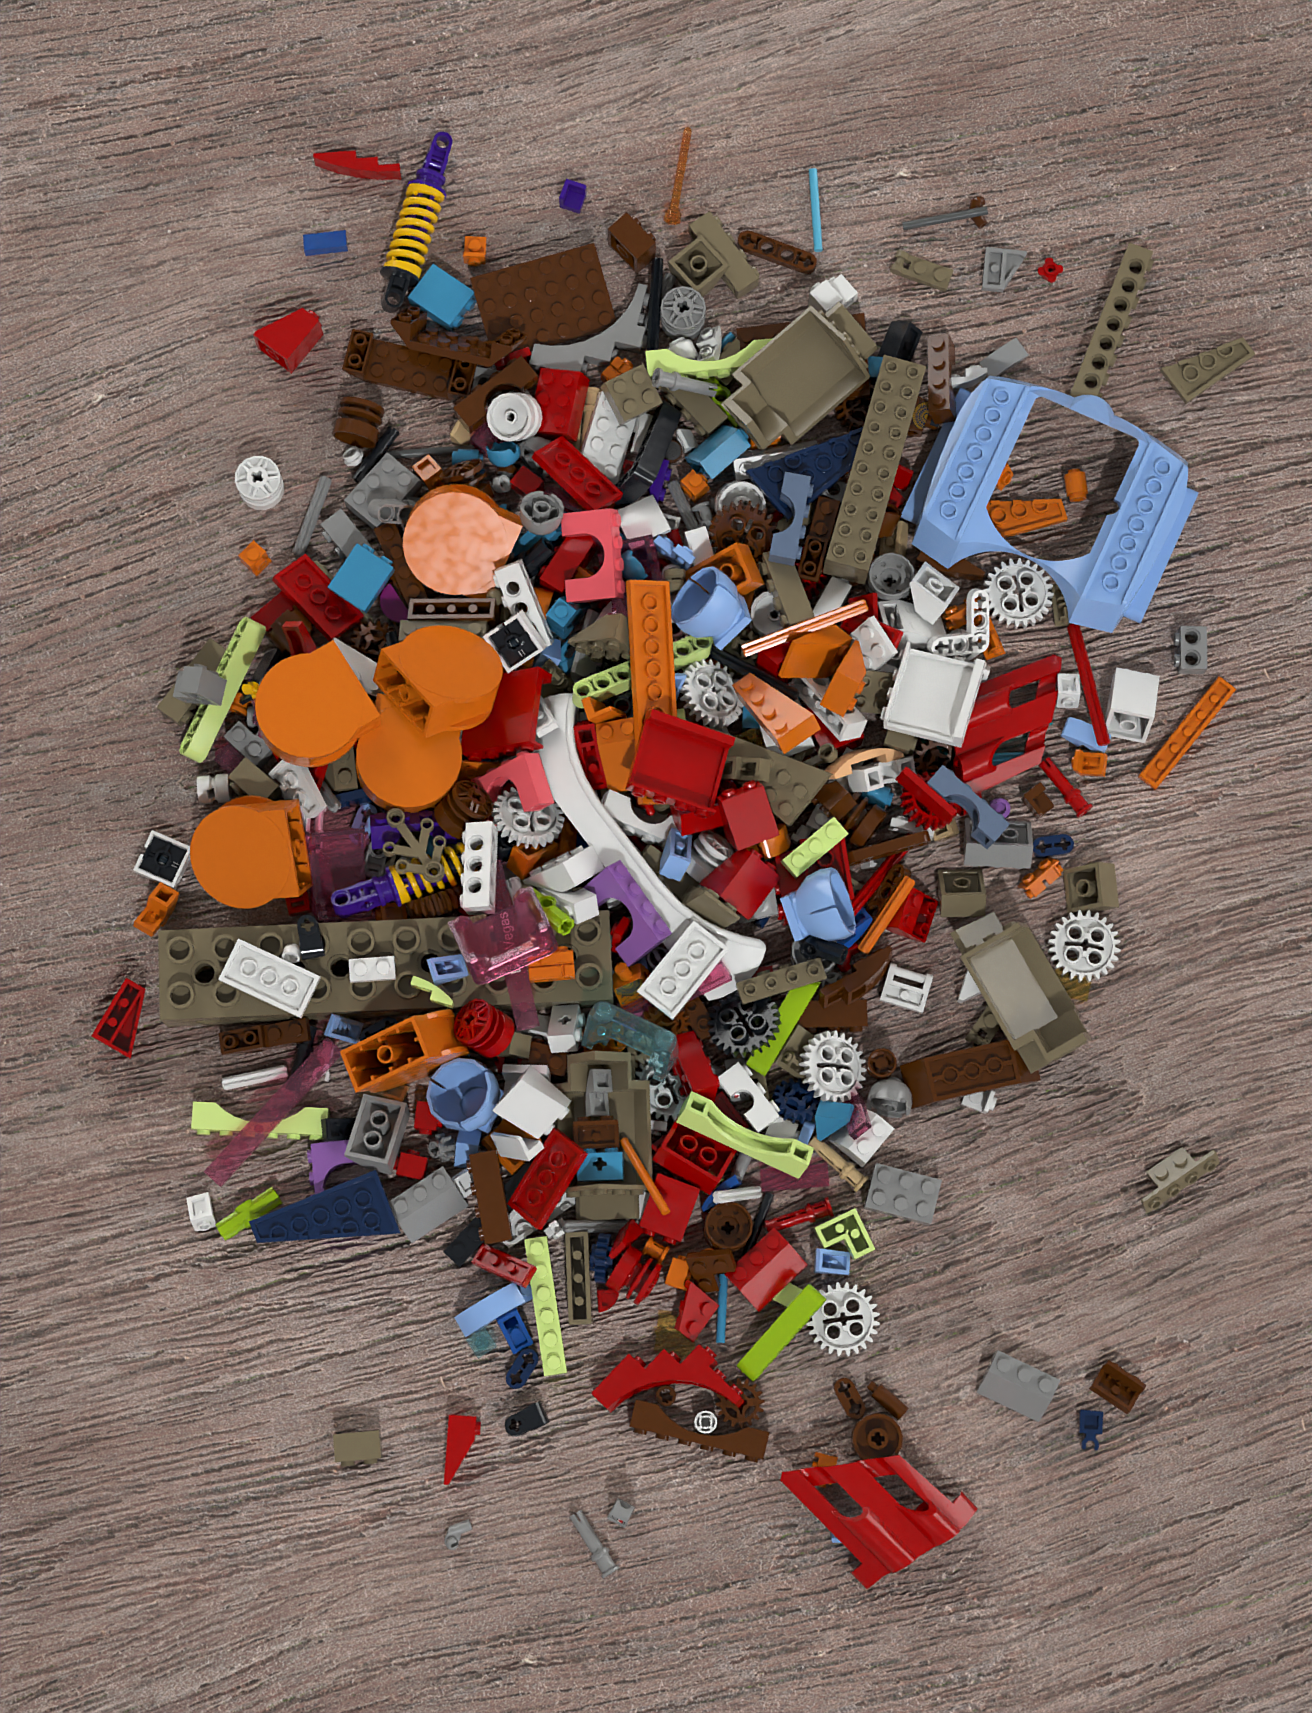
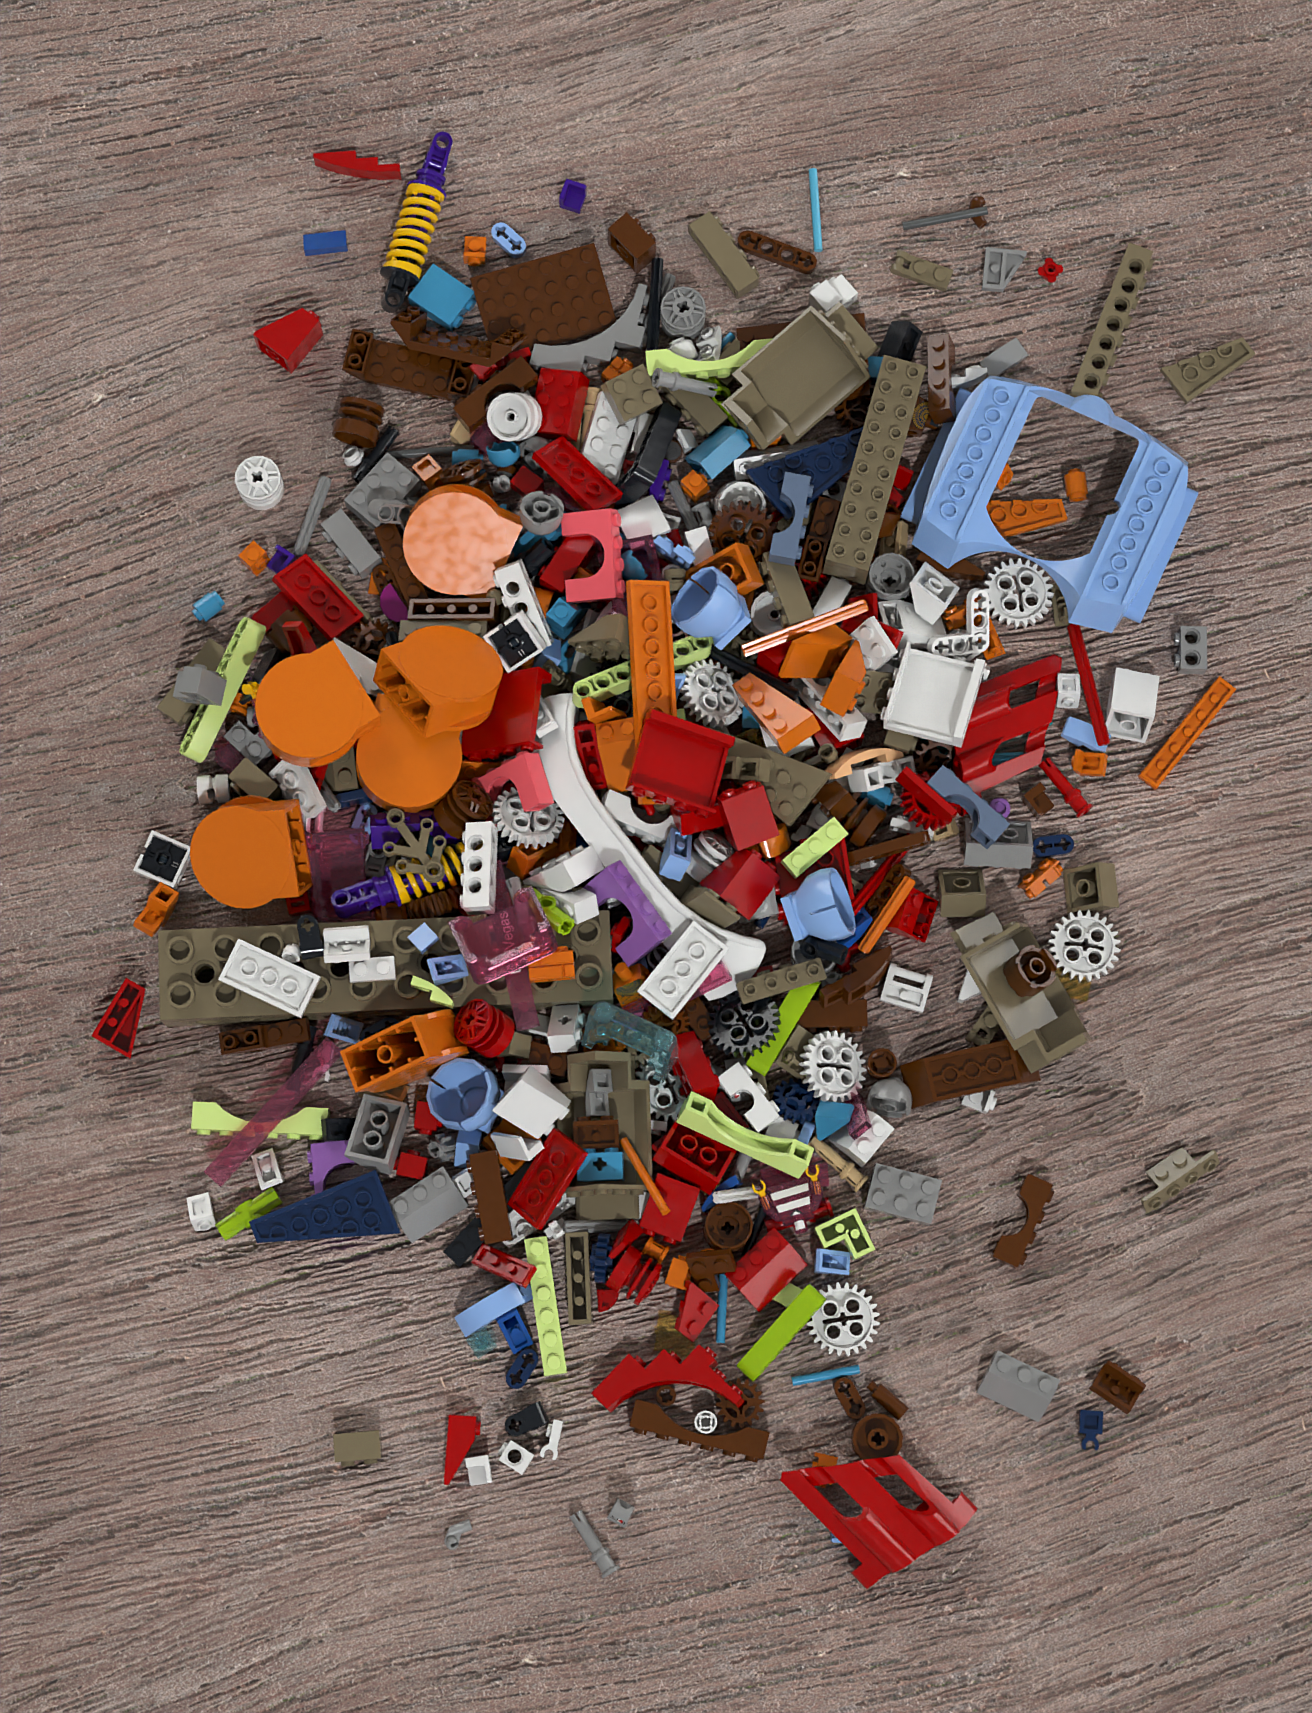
white axle [222,1065,288,1090] -> none
dark azure brick [328,543,395,614] -> none
clear orange piece [664,127,692,225] -> none
dark tan slope [668,235,729,297] -> none
none -> dark azure brick [192,590,225,622]
none -> white slope [251,1148,285,1190]
none -> dark purple panel [266,544,296,574]
none -> white bracket [323,925,371,963]
none -> light blue slope [407,923,439,954]
none -> white panel [465,1455,493,1486]
none -> red tile [468,363,499,383]
none -> light blue beam [491,222,526,258]
none -> white brick [498,1440,535,1475]
none -> white plate [540,1419,563,1460]
none -> clear pink torso [752,1164,823,1234]
none -> dark azure bar [791,1365,860,1386]
none -> reddish brown arch [990,1173,1054,1269]
none -> reddish brown brick [1003,945,1057,997]

